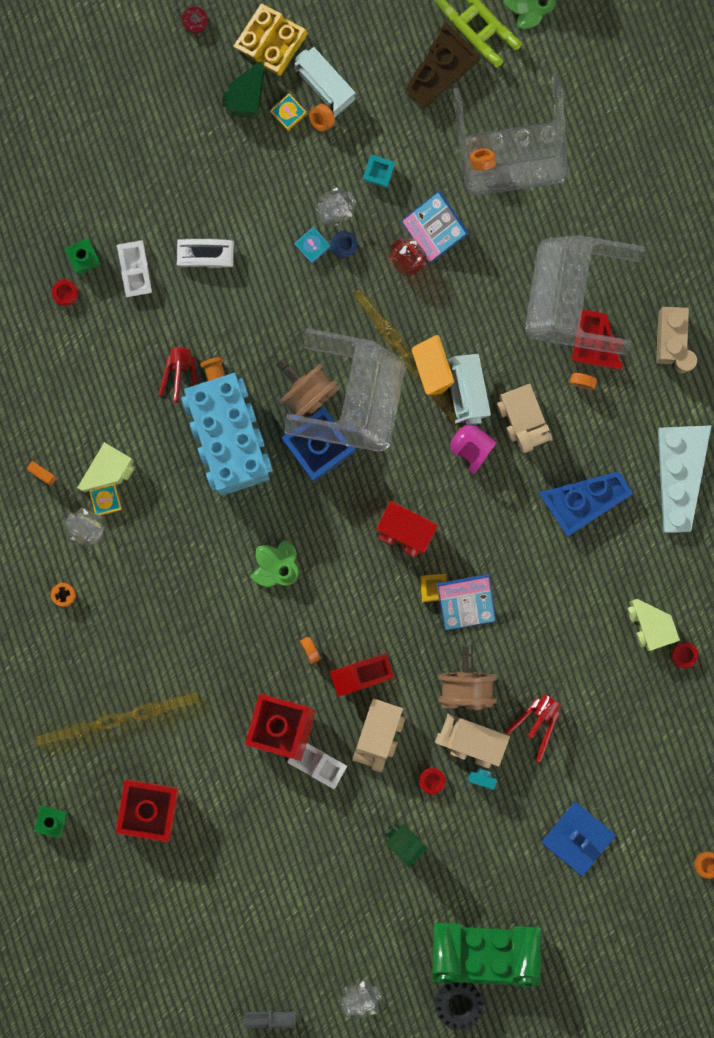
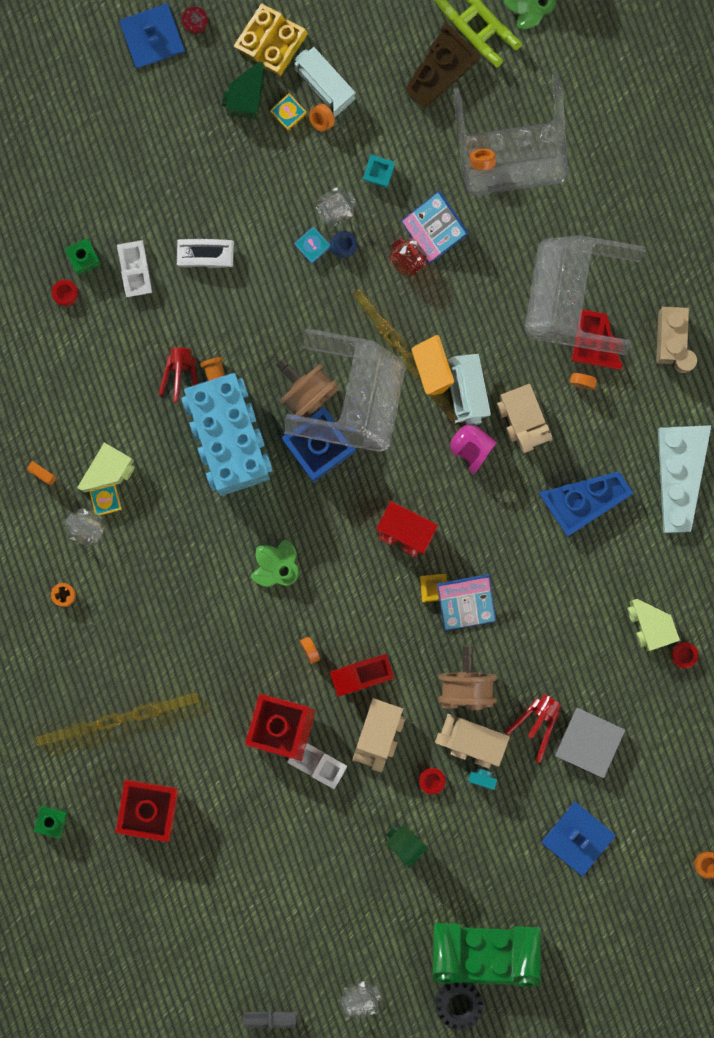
none -> blue piece [119,3,185,69]
none -> light grey tile [555,707,625,778]

